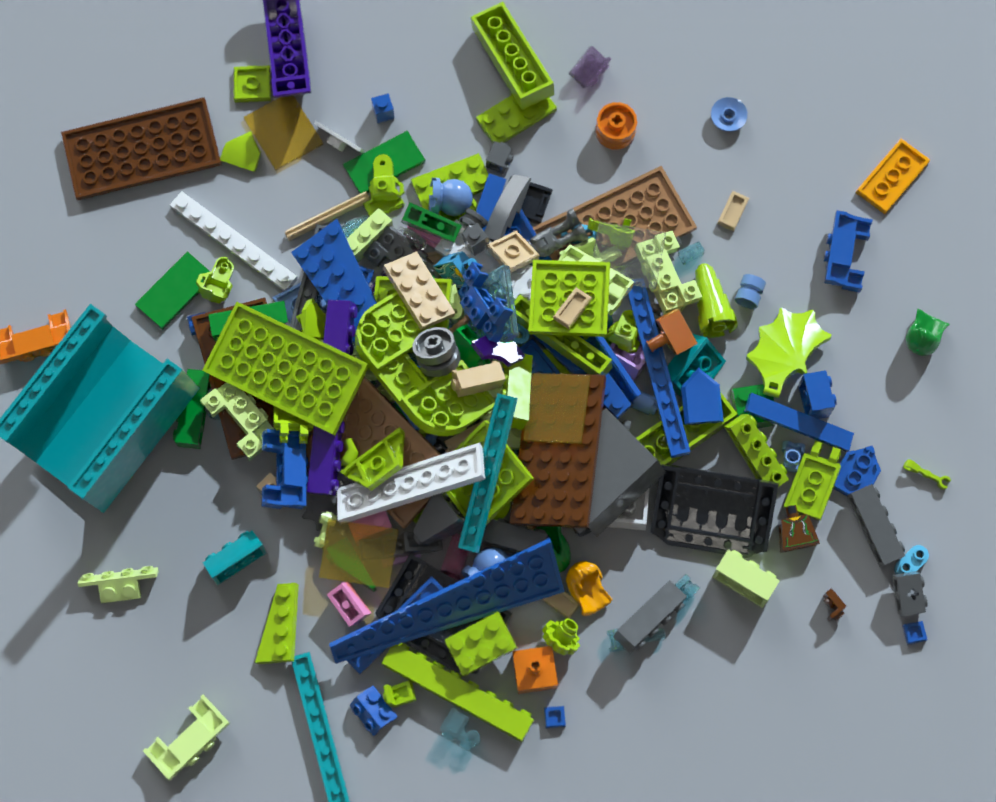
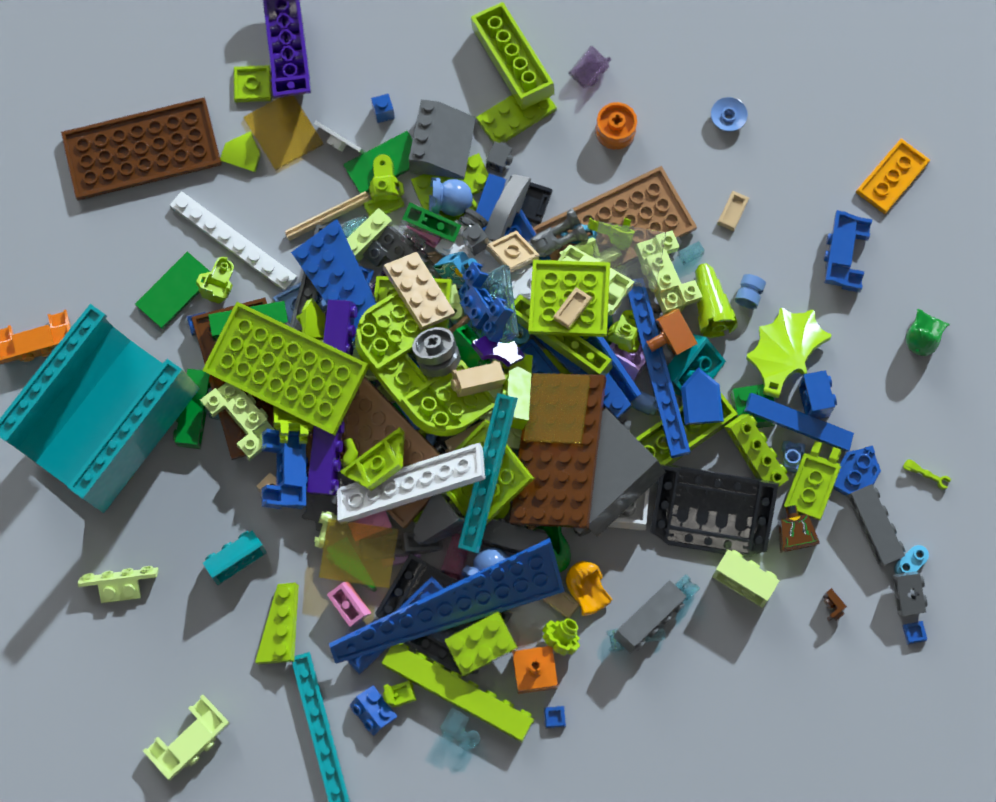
none -> dark grey slope [409,99,476,179]

